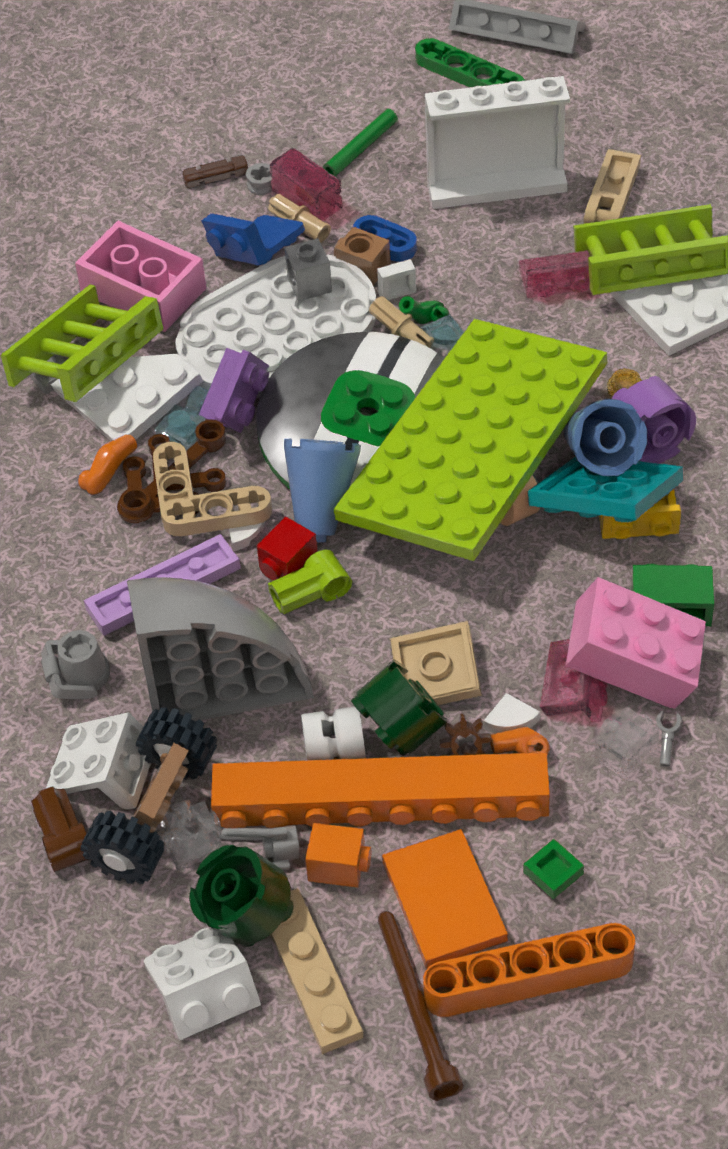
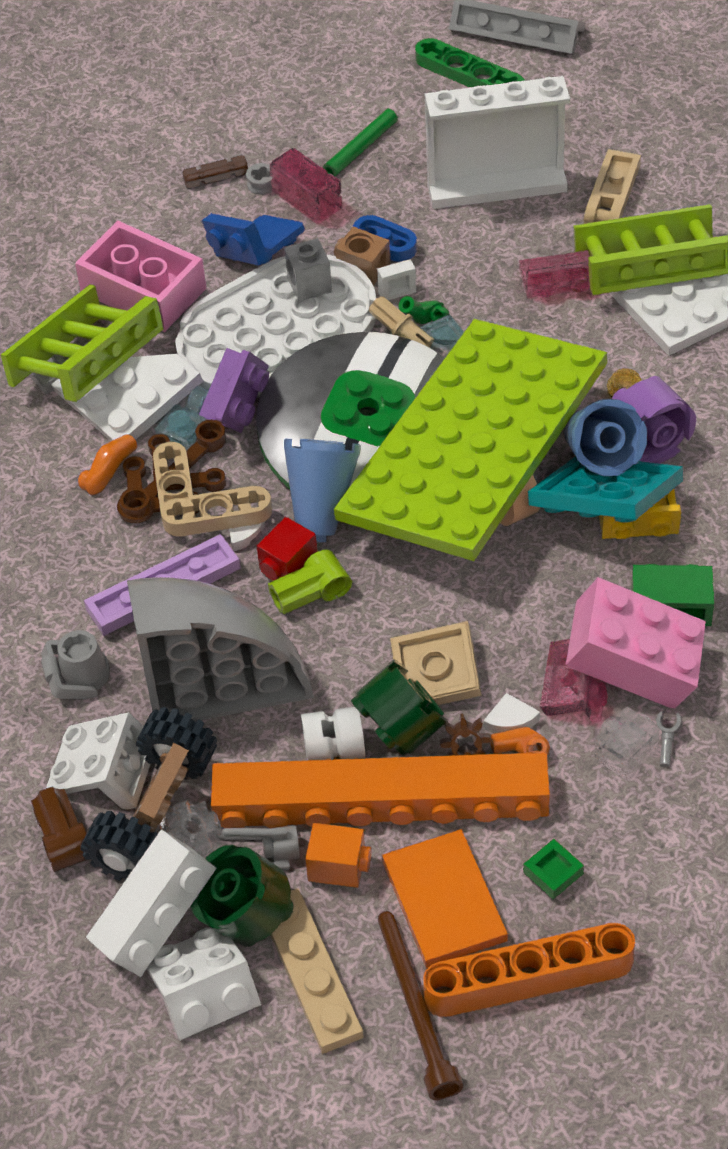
tan axle [268,194,331,243] -> none
none -> white brick [86,829,216,977]

